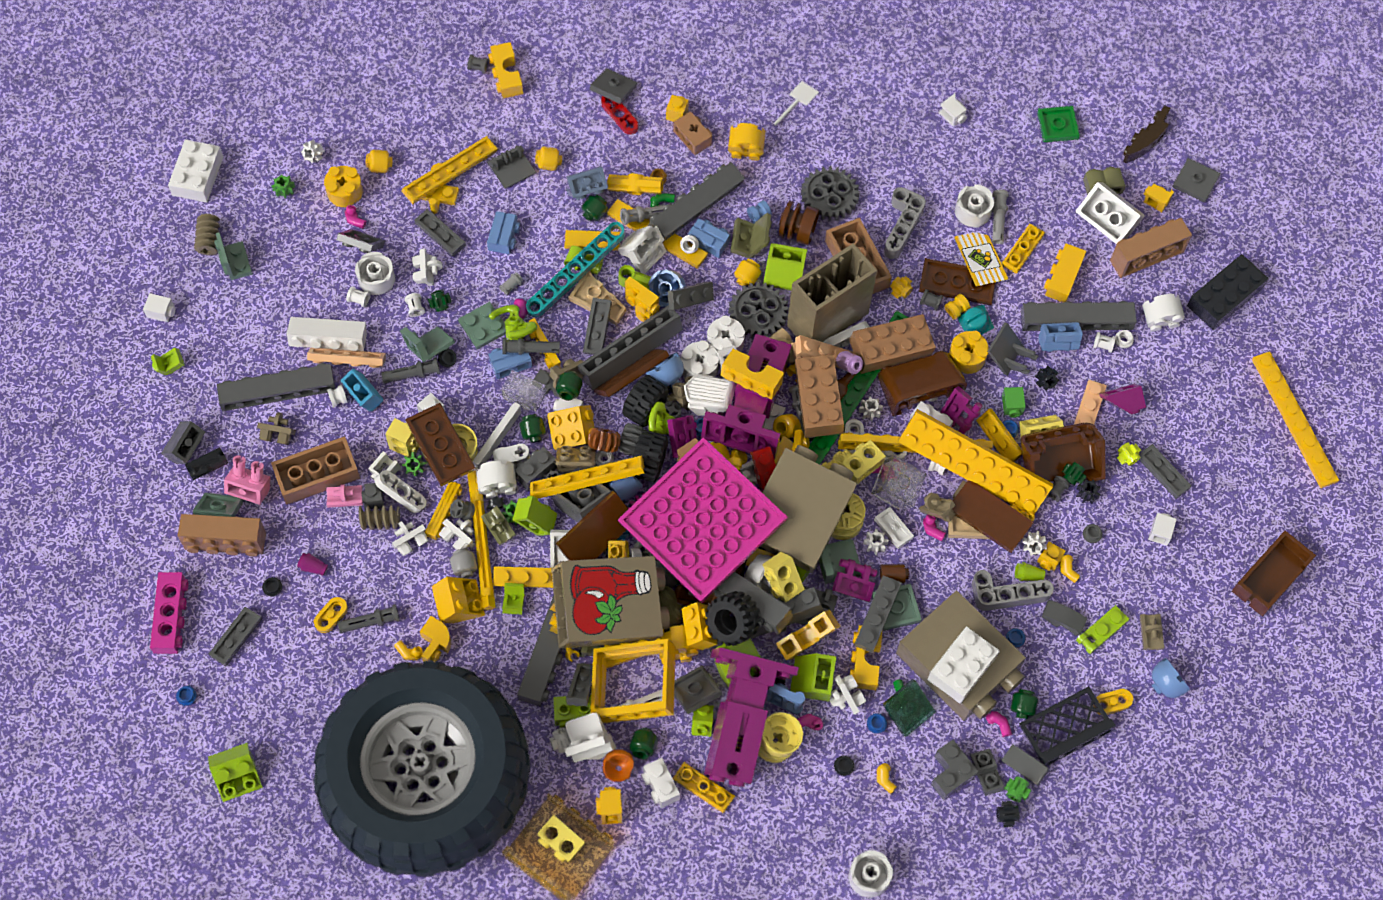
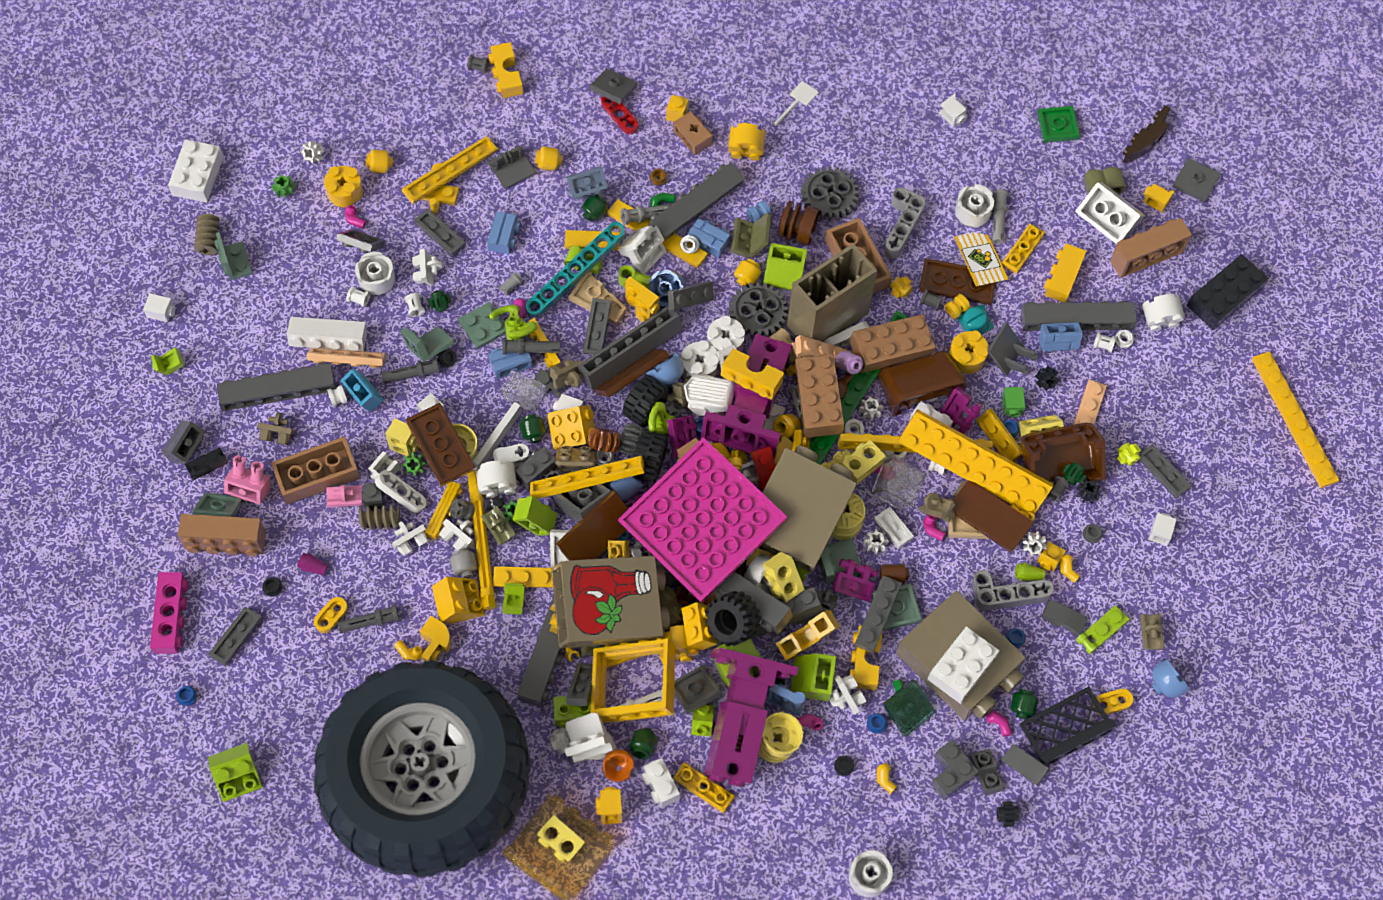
dark green head [556,371,583,401] -> none
yellow piece [607,173,664,195] -> none
bright green gear [1004,777,1031,802] -> none
magenta slope [1099,384,1146,414] -> none
reddish brown piece [1232,530,1316,617] -> none

